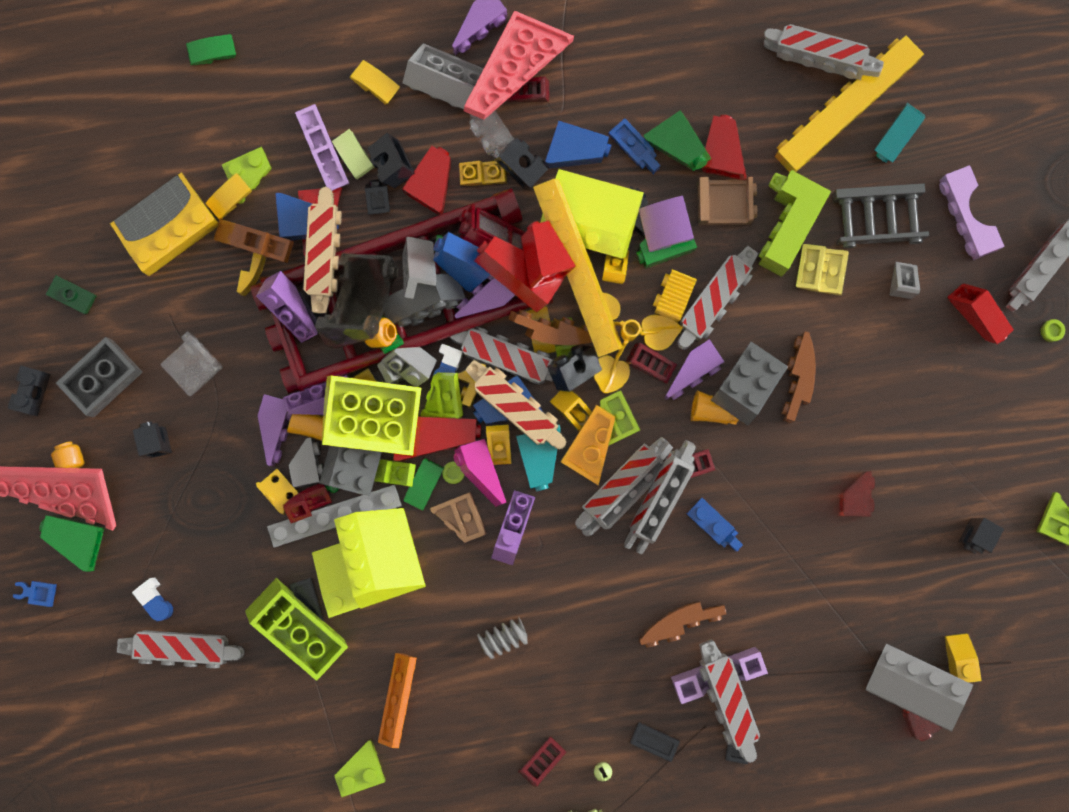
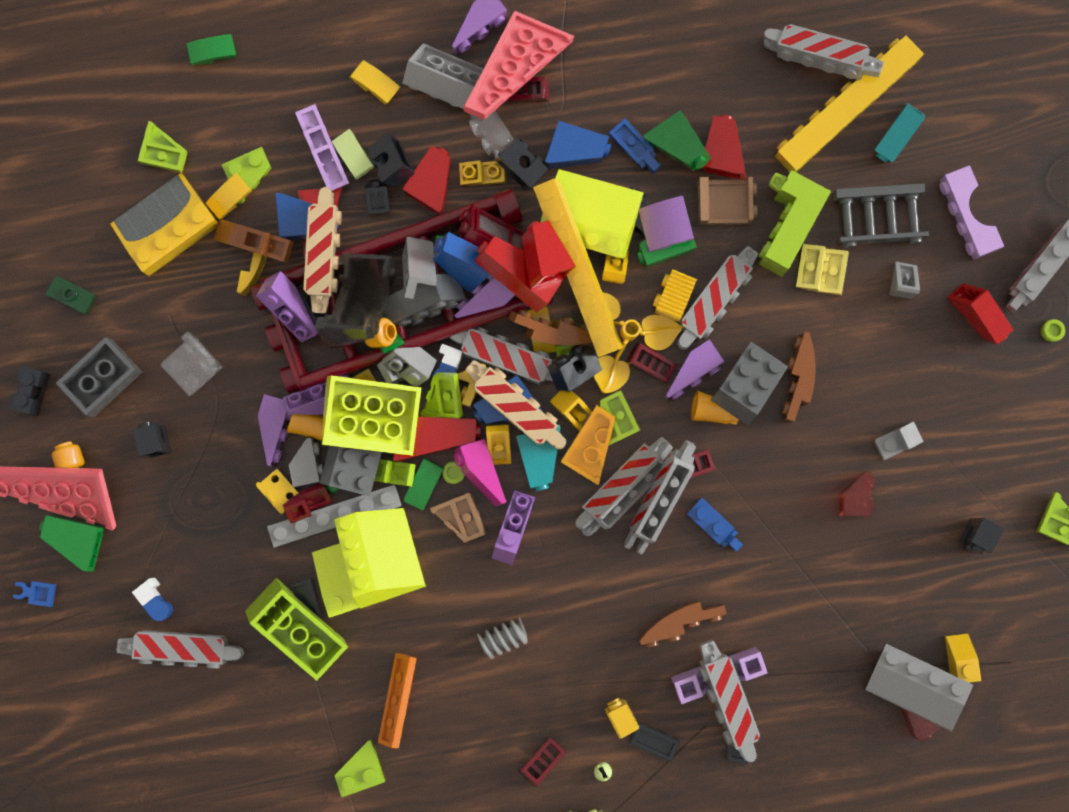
none -> lime wing [138,121,188,173]
none -> yellow brick [605,698,639,739]
none -> light grey slope [873,422,923,460]

